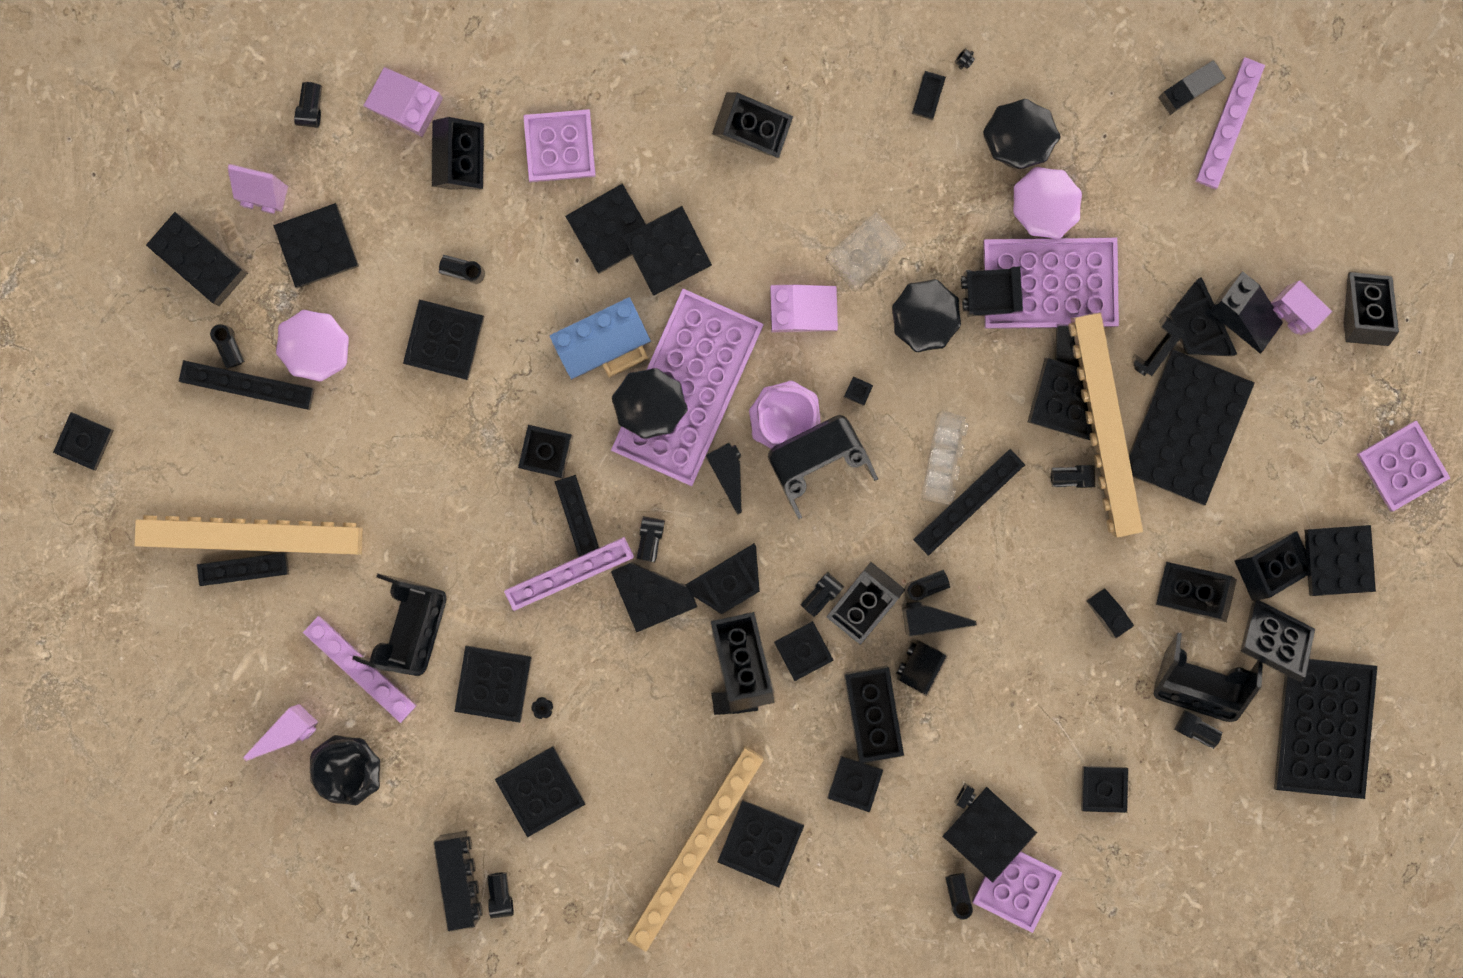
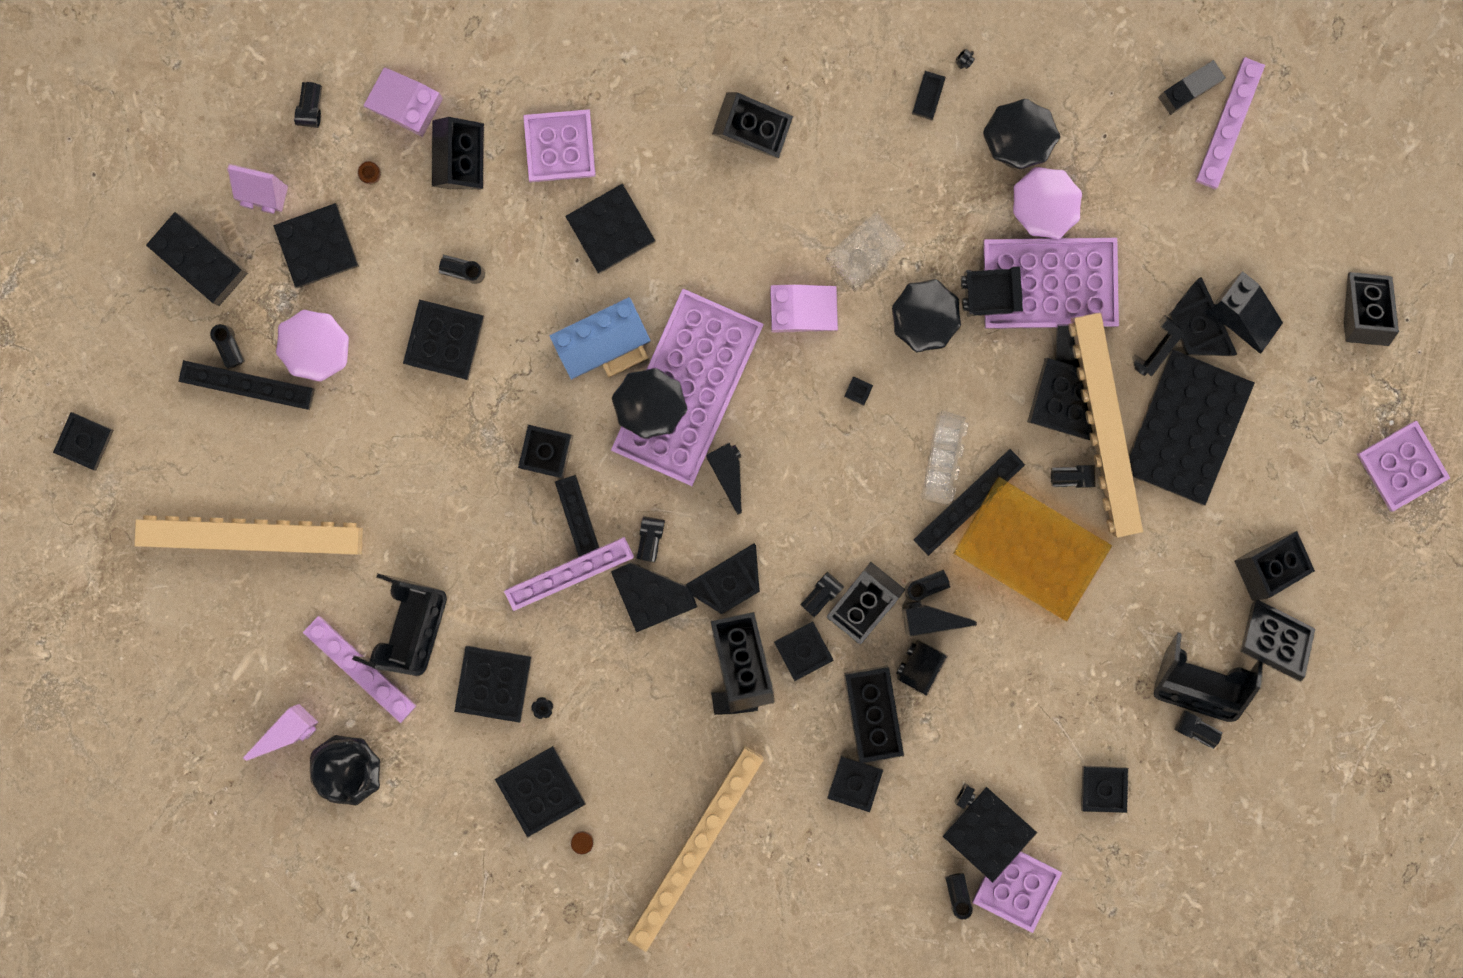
black plate [197,553,290,586] -> none
black brick [434,831,483,932] -> none
black piece [487,872,514,919] -> none
black plate [623,206,712,296] -> none
black plate [717,799,804,888] -> none
lavender piece [749,381,821,449] -> none
black windscreen [768,415,878,519] -> none
black slope [1086,588,1134,638] -> none
black slope [1156,562,1237,623] -> none
lavender brick [1271,280,1332,335] -> none
black plate [1274,659,1378,799] -> none
black plate [1304,525,1376,596] -> none
none -> reddish brown tile [358,161,381,185]
none -> reddish brown tile [571,831,594,855]
none -> clear yellow plate [953,477,1112,622]

